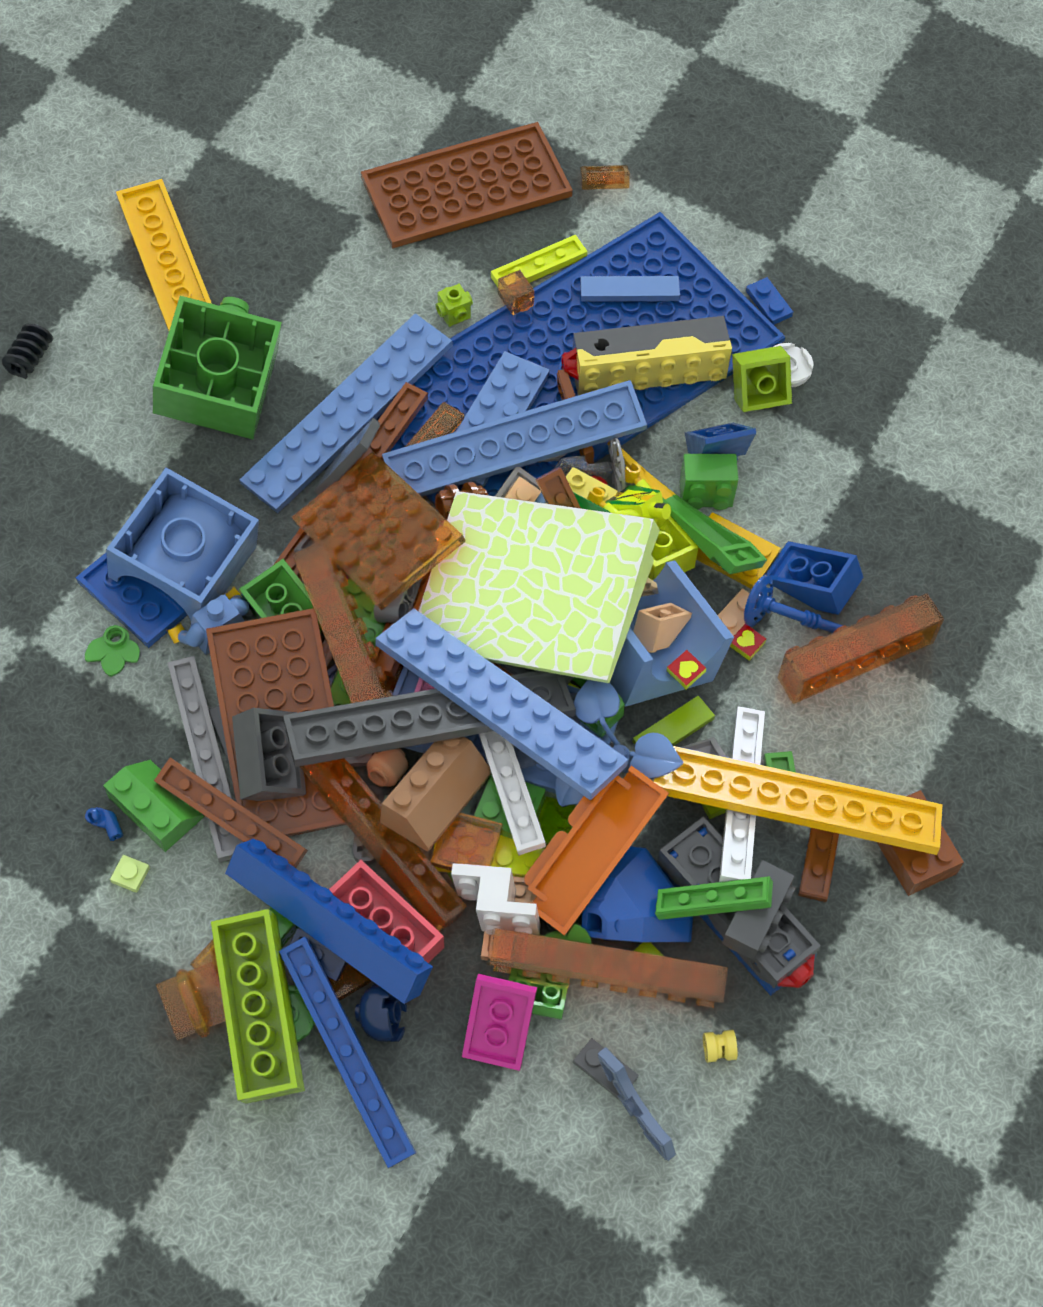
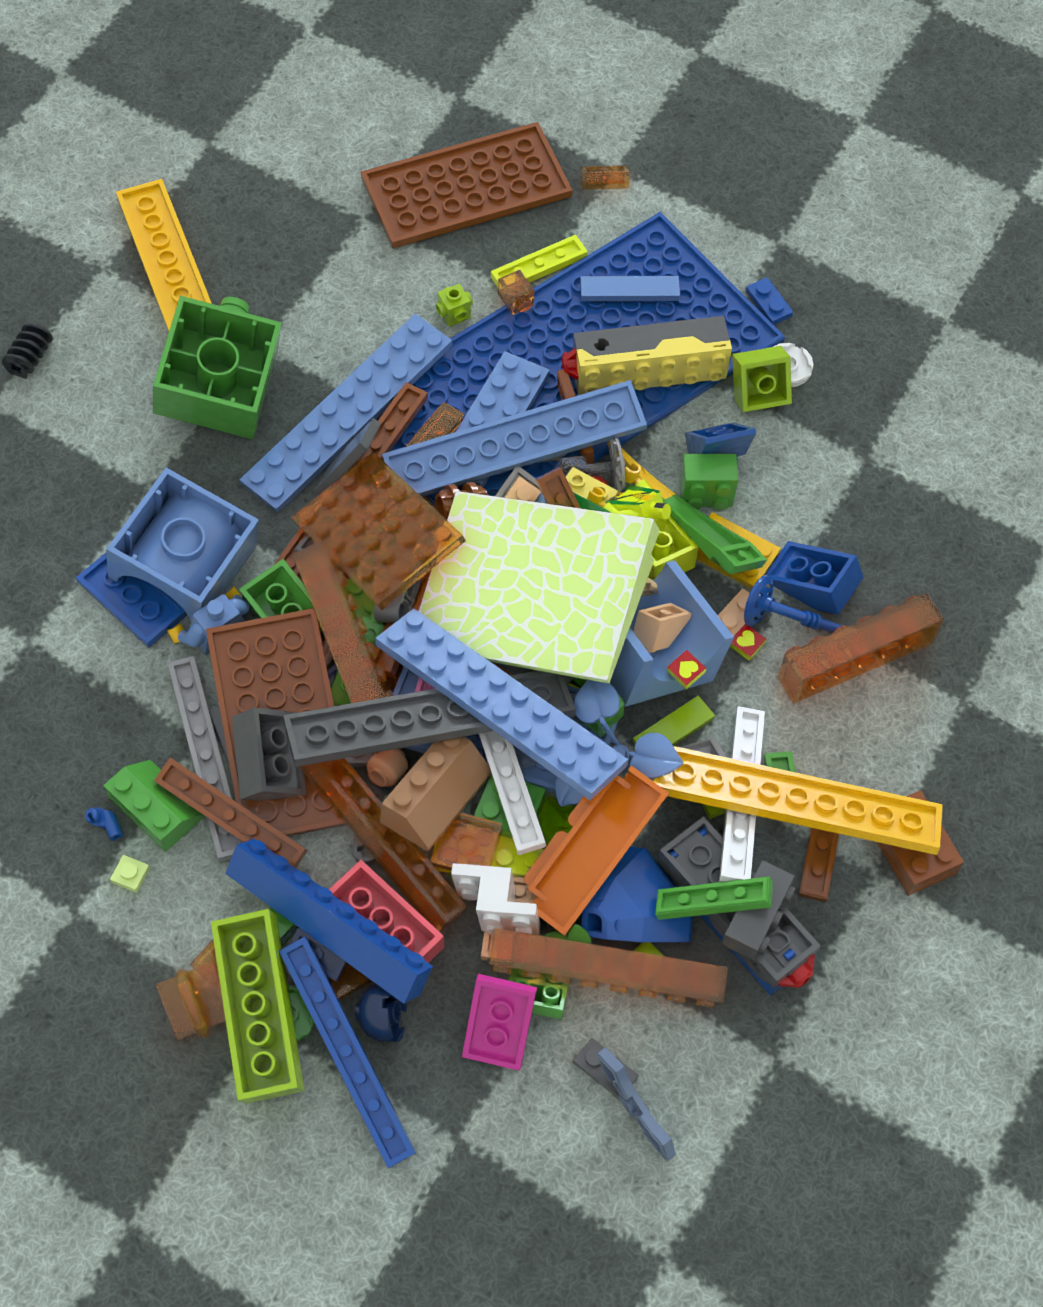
bright green plate [85,625,140,677] -> none
light yellow wheel [703,1030,738,1063] -> none

